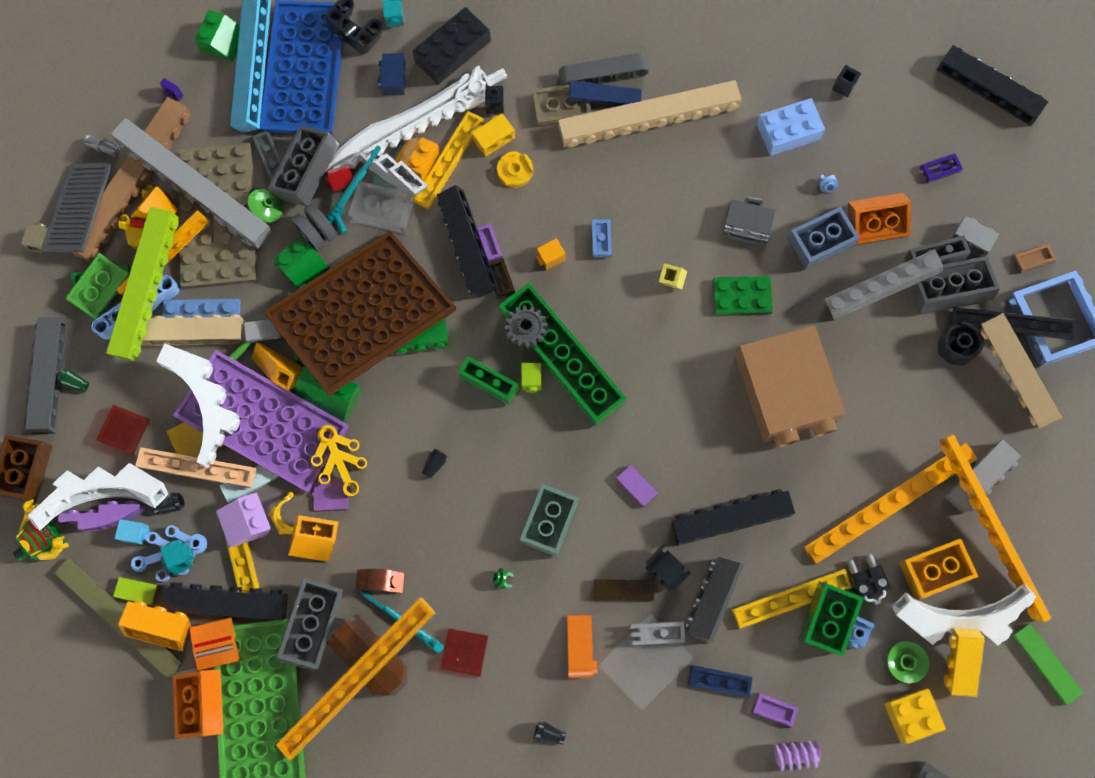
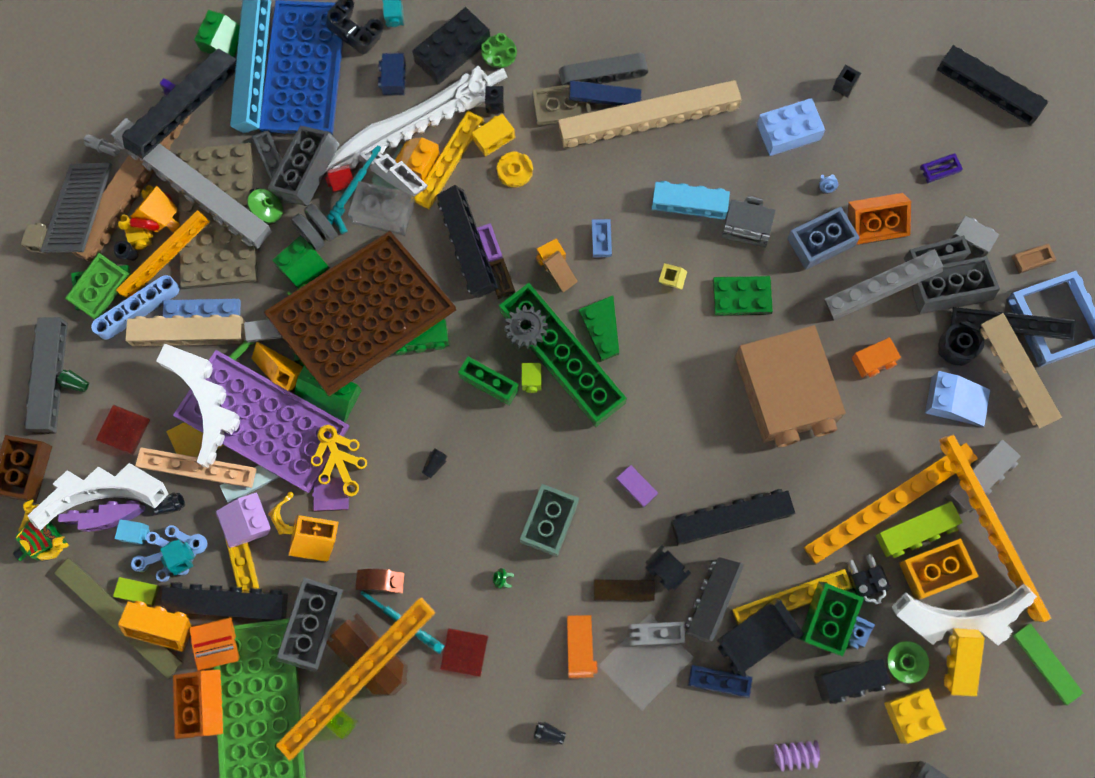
lime brick [106,207,179,362] -> none
medium lavender tile [752,693,798,728] -> none
none -> black cone [114,241,138,261]
none -> black brick [122,48,236,159]
none -> clear neon green brick [326,709,358,739]
none -> bright green dish [481,33,517,68]
none -> medium nougat tile [543,251,578,293]
none -> green wing [579,295,619,361]
none -> medium azure brick [652,181,730,219]
none -> black panel [717,598,804,677]
none -> black brick [814,658,891,704]
none -> orange brick [852,337,901,378]
none -> lime brick [875,501,963,558]
none -> light blue slope [925,371,990,427]

